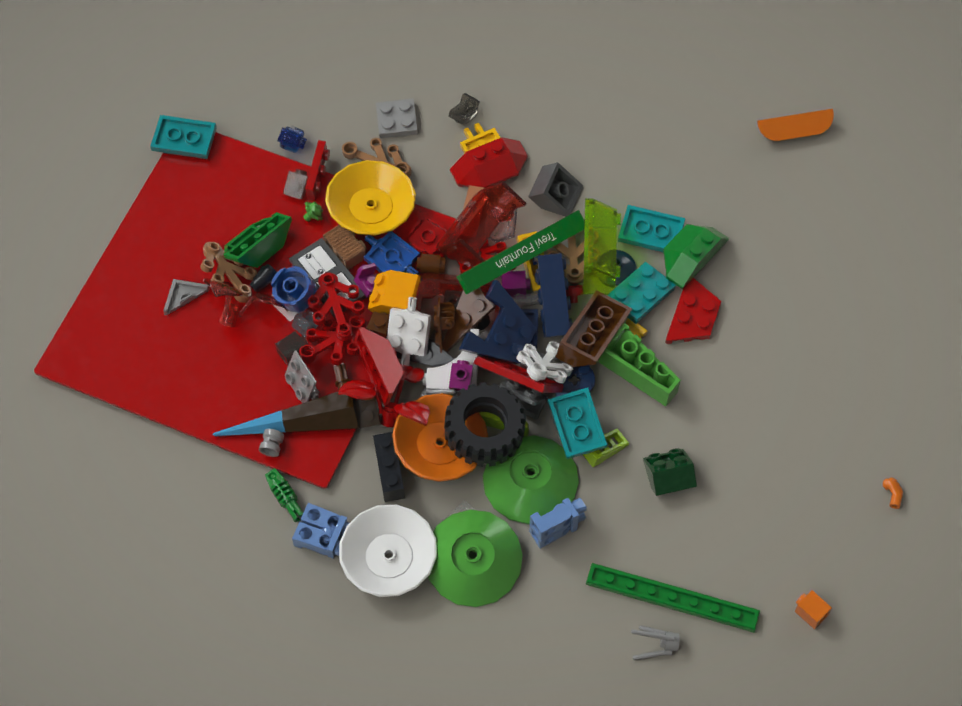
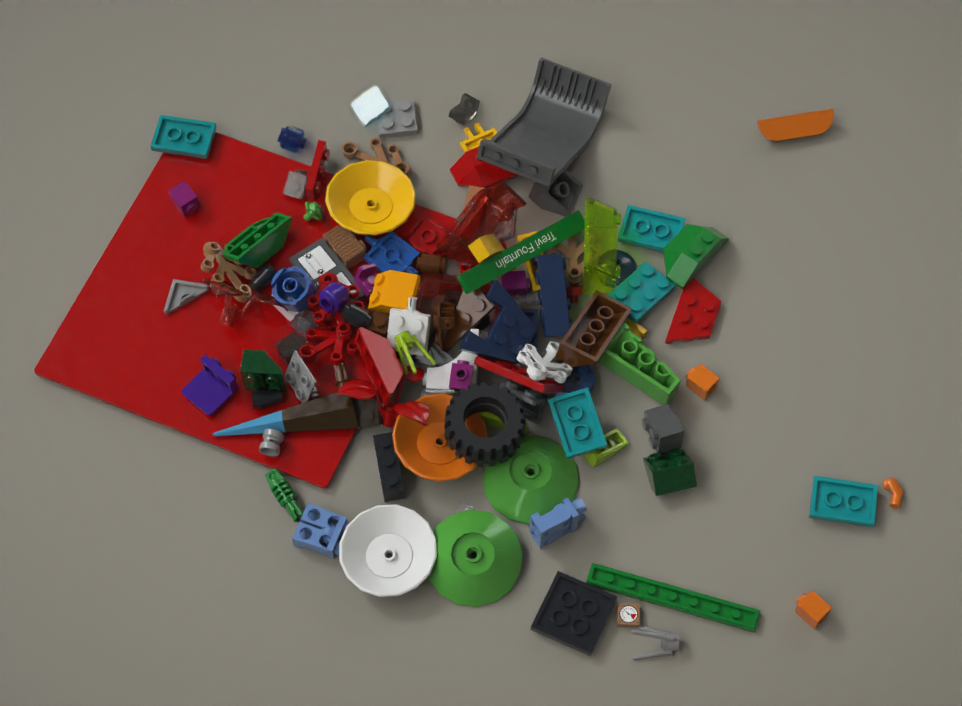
none -> magenta brick [168,181,200,217]
none -> dark purple bracket [182,354,238,416]
none -> dark green slope [240,349,287,392]
none -> black cone [251,389,282,410]
none -> dark purple head [319,282,349,312]
none -> black brick [340,303,372,329]
none -> clear light blue piece [351,85,391,127]
none -> lime plant [394,331,436,375]
none -> yellow slope [468,234,505,263]
none -> dark grey panel [477,58,612,187]
none -> black plate [531,571,617,656]
none -> tile [617,603,640,627]
none -> dark grey brick [642,404,684,454]
none -> orange brick [686,363,719,401]
none -> teal plate [809,476,878,528]

